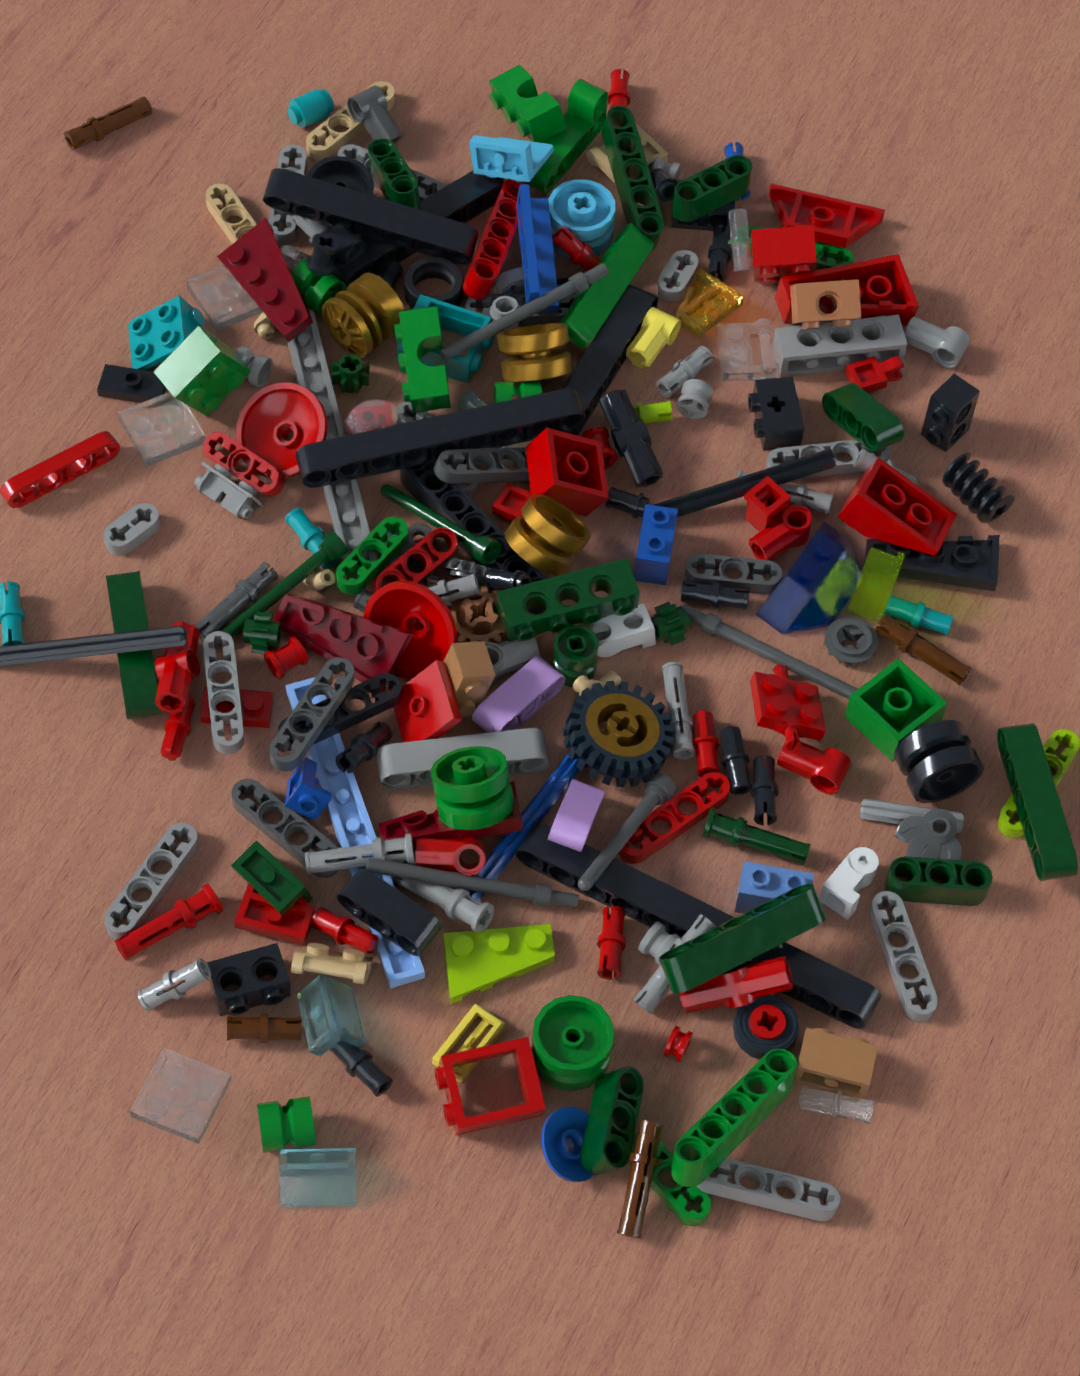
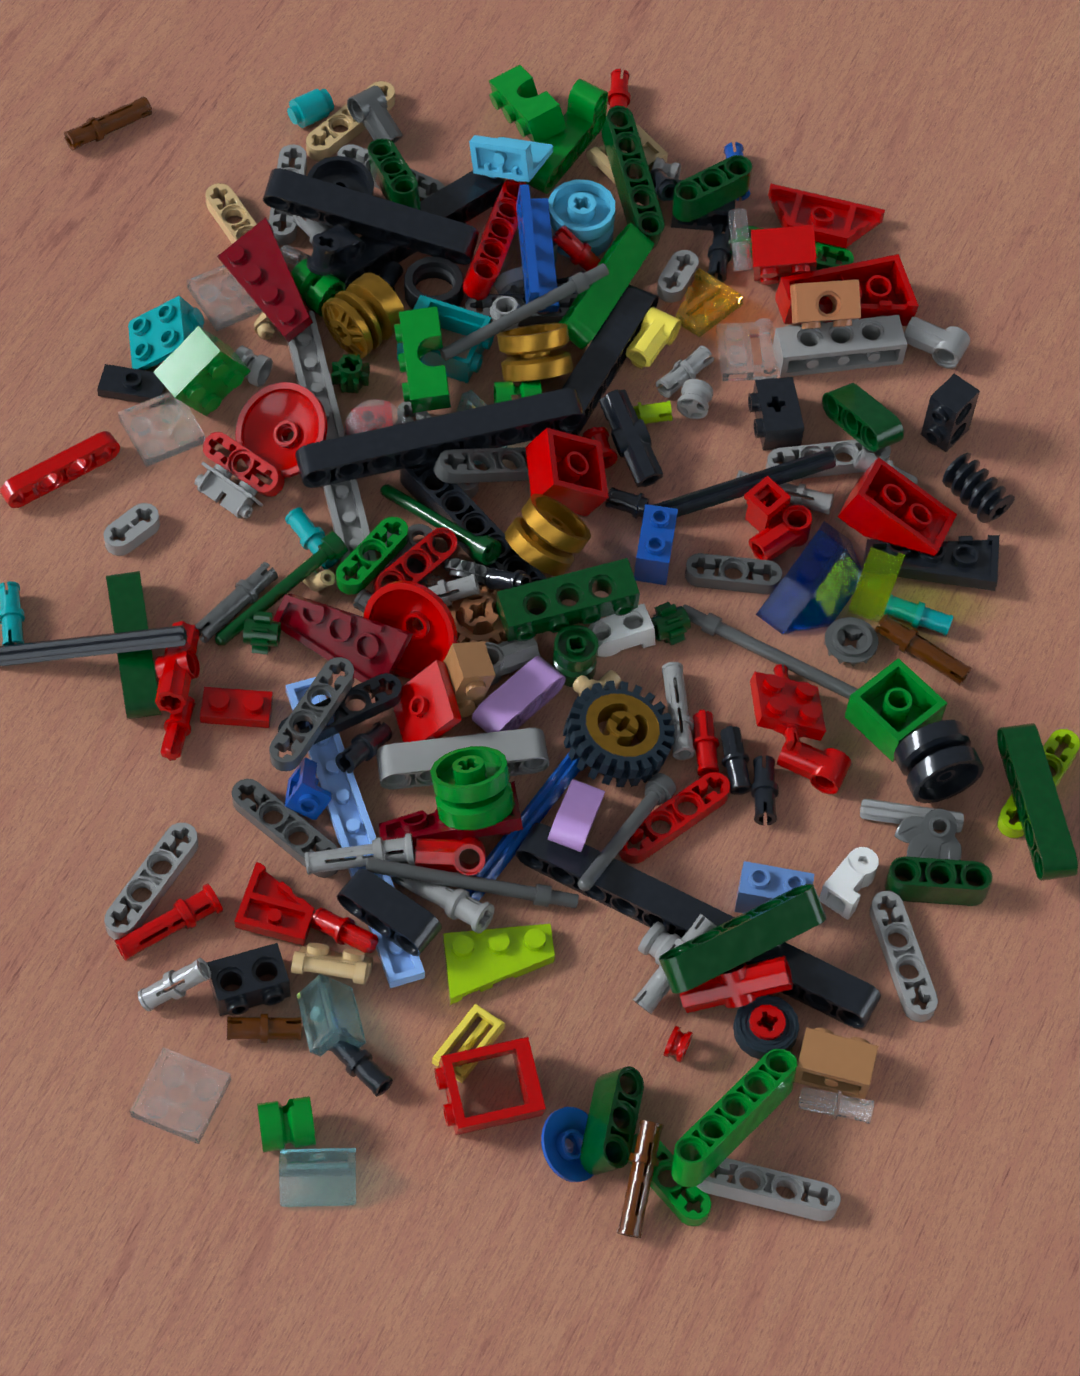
light grey beam [203,631,245,755] -> none
dark green panel [231,840,313,916] -> none
red bush [263,637,309,680] -> none
red plate [492,483,531,522] -> none
green wheel [531,995,614,1091] -> none
red pin [597,906,626,980] -> none
black pin [681,580,750,610] -> none
dark green pin [702,807,811,866] -> none
red plate [845,356,904,393] -> none

